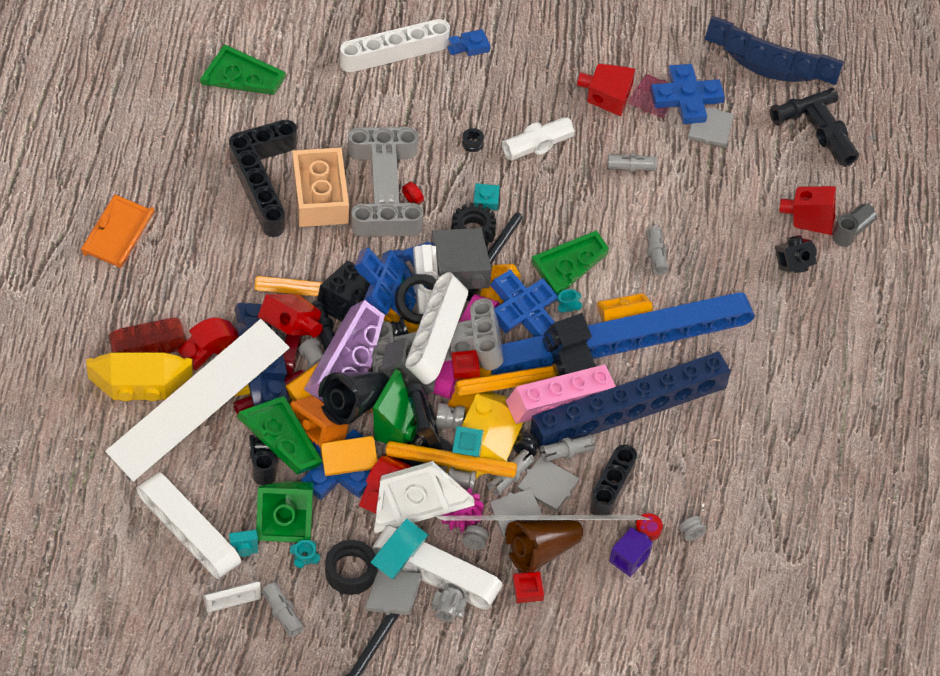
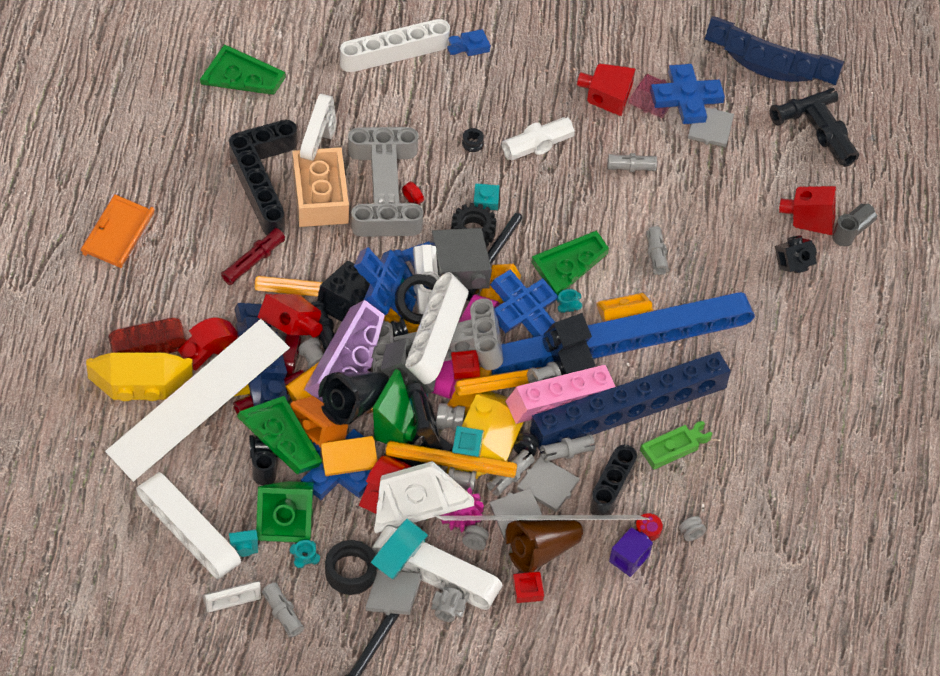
none -> dark red pin [221,228,285,285]
none -> white beam [300,94,337,161]
none -> light grey bush [527,362,561,383]
none -> bright green plate [640,421,712,470]

